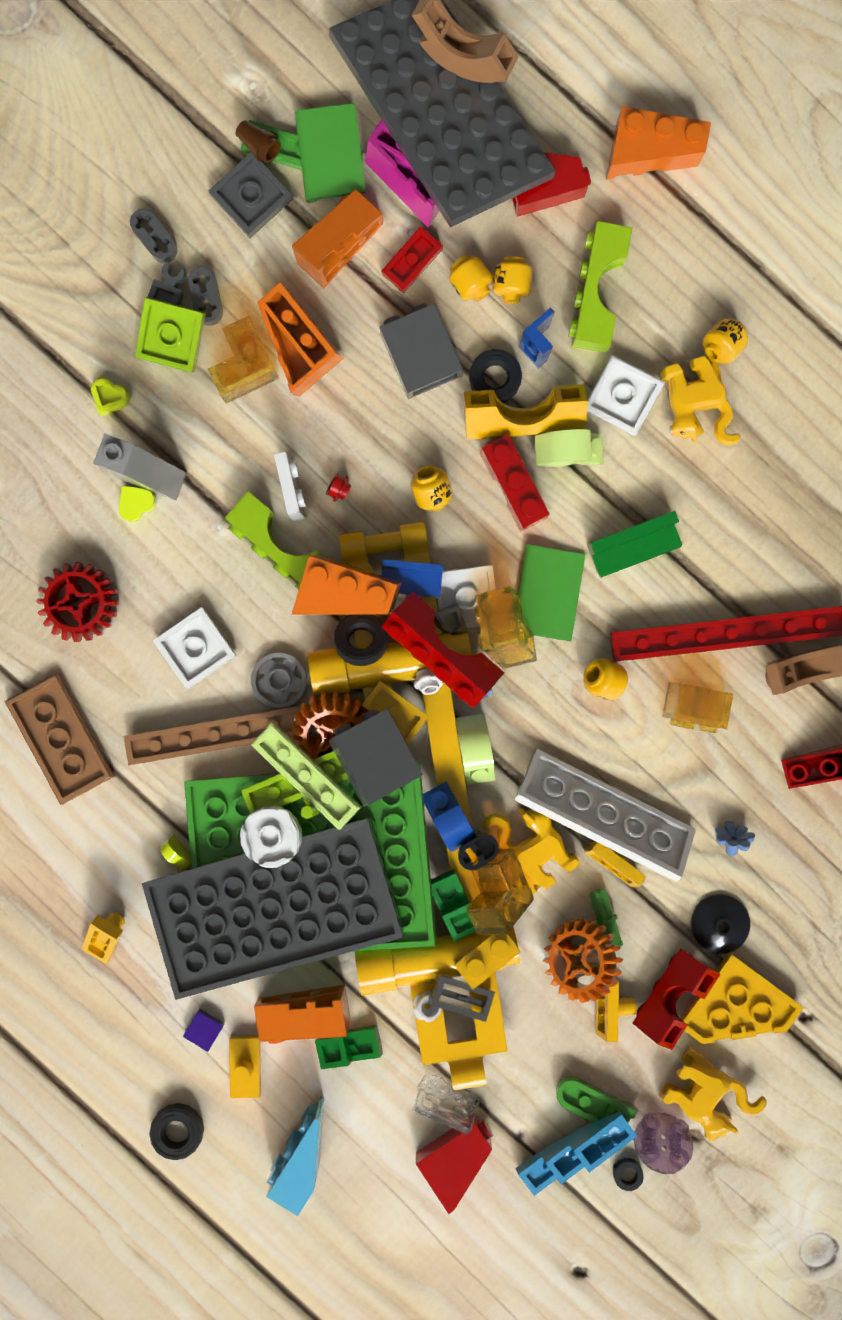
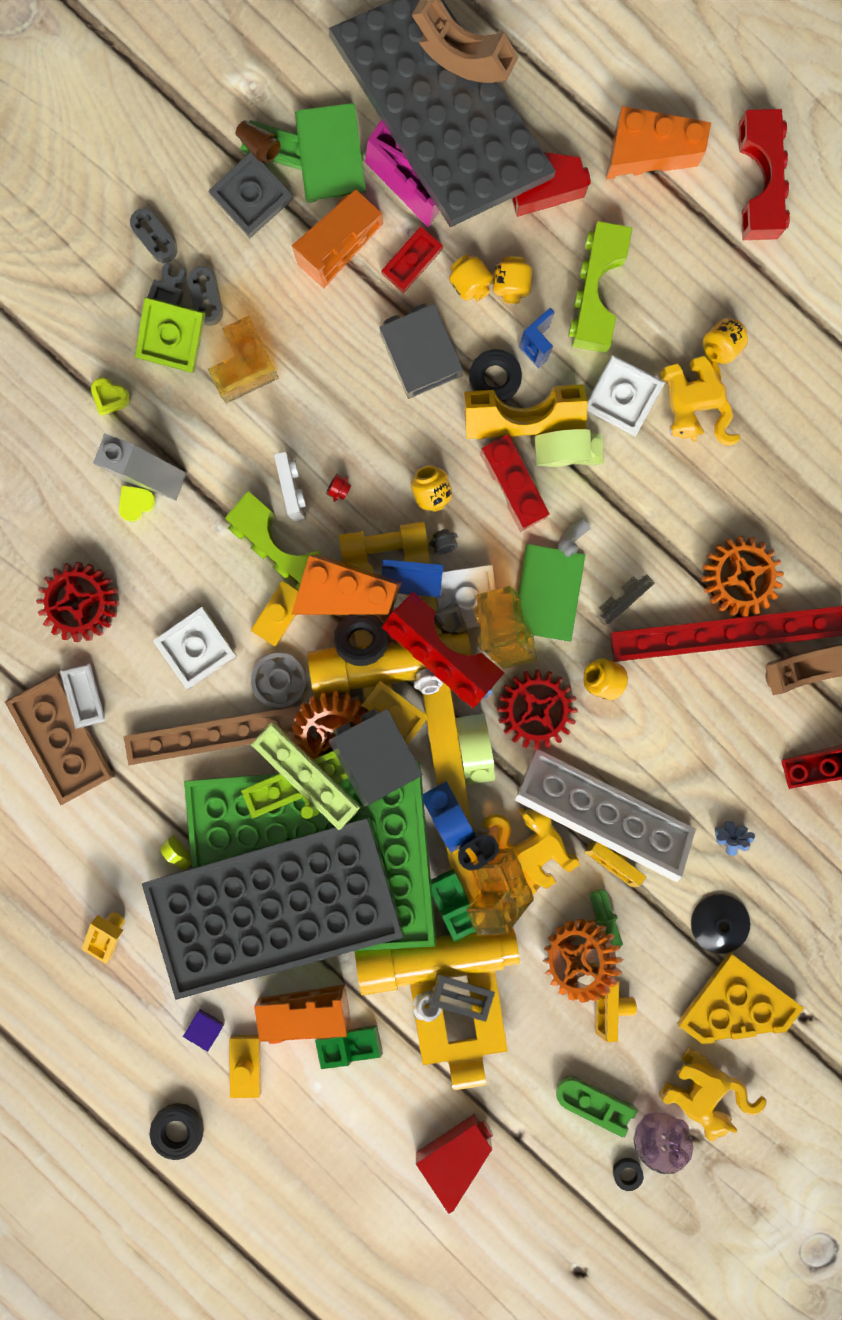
white tile [240,806,302,868] -> none
orange wedge [257,282,344,397] -> none
medium azure slope [266,1097,324,1216] -> none
clear bracket [412,1074,481,1135] -> none
yellow plate [454,926,521,990] -> none
dark azure slope [515,1112,637,1196] -> none
green panel [587,511,682,578] -> none
red arch [632,948,721,1050] -> none
clear yellow brick [662,682,734,733] -> none
none -> white tile [60,664,105,729]
none -> yellow tile [250,581,298,647]
none -> dark grey plate [430,529,458,555]
none -> red gear [497,669,578,750]
none -> light grey arm [557,517,591,557]
none -> clear smoke plate [596,574,655,625]
none -> orange gear [701,536,784,617]
none -> red arch [739,109,790,241]

